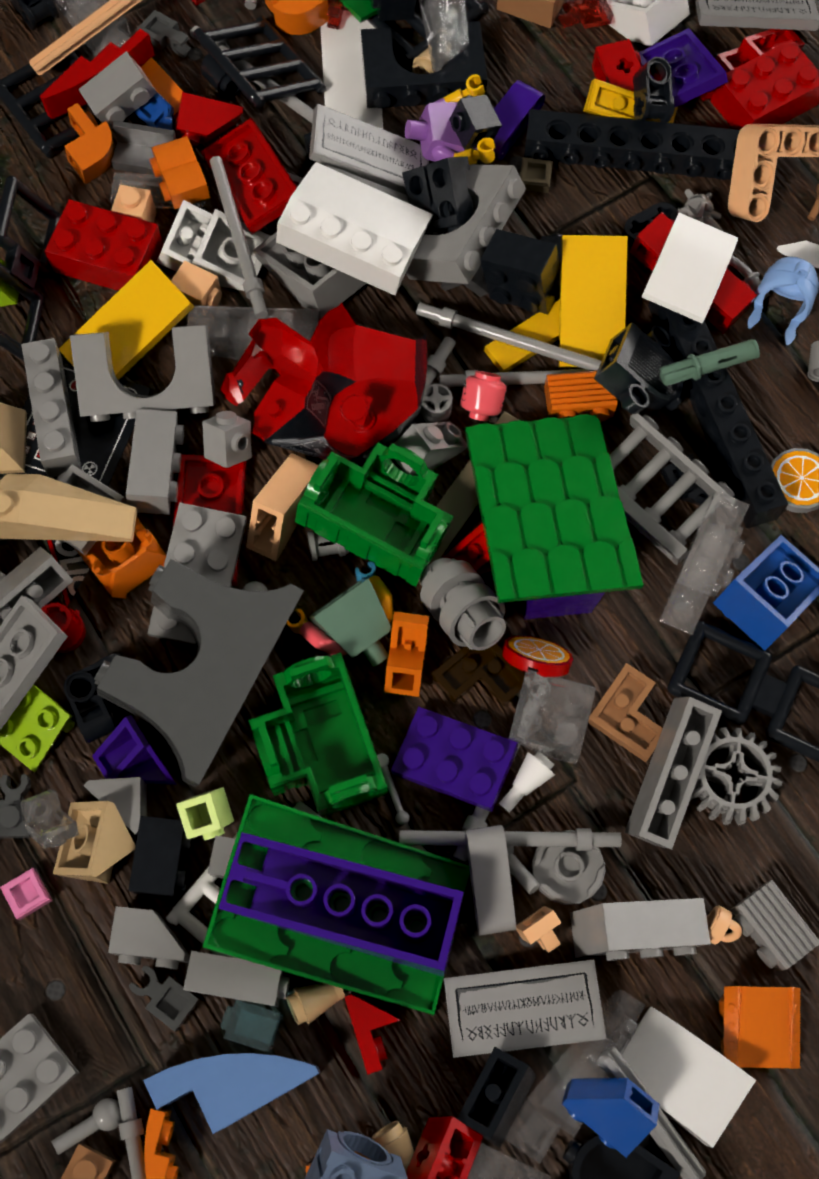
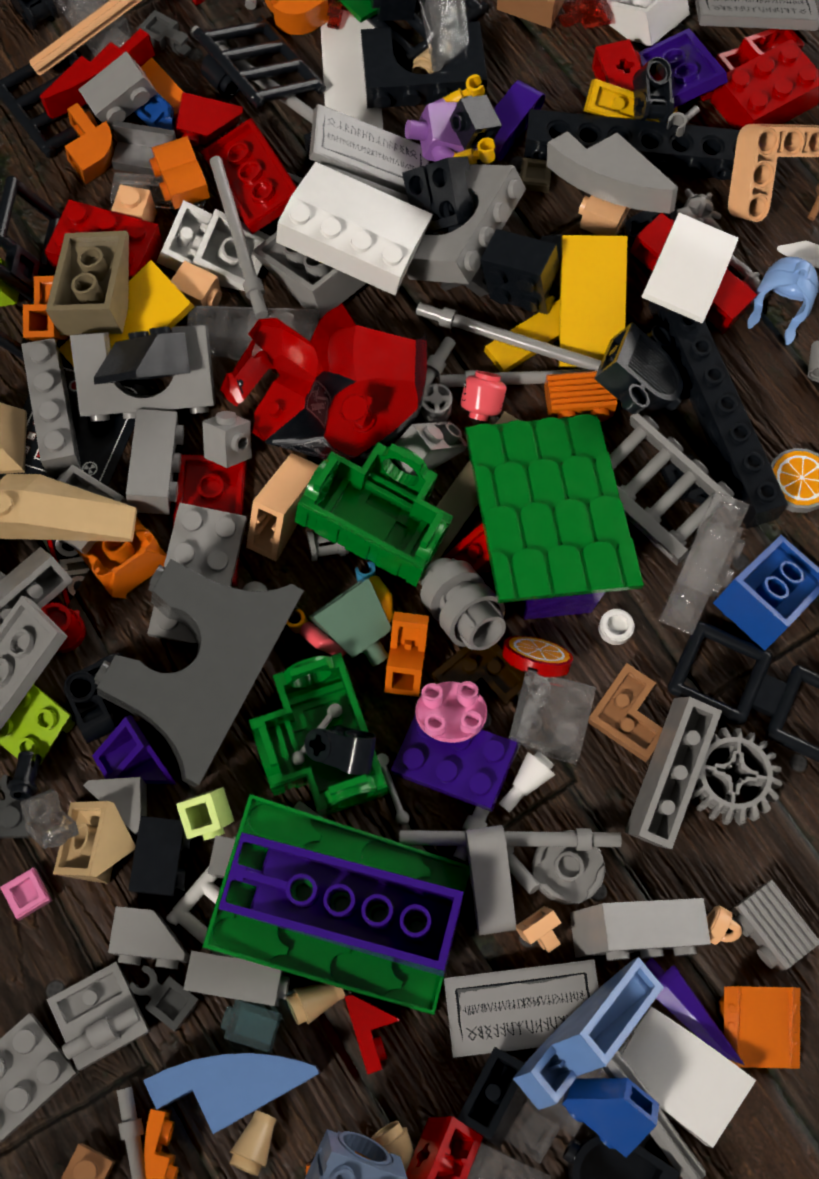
light grey bar [51,1098,122,1155] -> none
sand green axle [659,339,760,386] -> none
none -> black pin [7,751,42,801]
none -> orange brick [23,276,70,341]
none -> dark tan slope [46,231,129,336]
none -> light grey plate [46,962,151,1071]
none -> black slope [94,327,190,385]
none -> tan cone [229,1110,277,1176]
none -> light grey hinge [291,703,342,765]
none -> black piece [305,725,376,775]
none -> bright pink dish [415,681,487,743]
none -> medium blue slope [513,957,664,1110]
none -> light grey slope [547,131,678,214]
none -> light nougat slope [578,195,630,236]
none -> white tile [598,609,635,645]
none -> dark purple bar [645,958,745,1065]
none -> light grey hand [666,106,700,137]

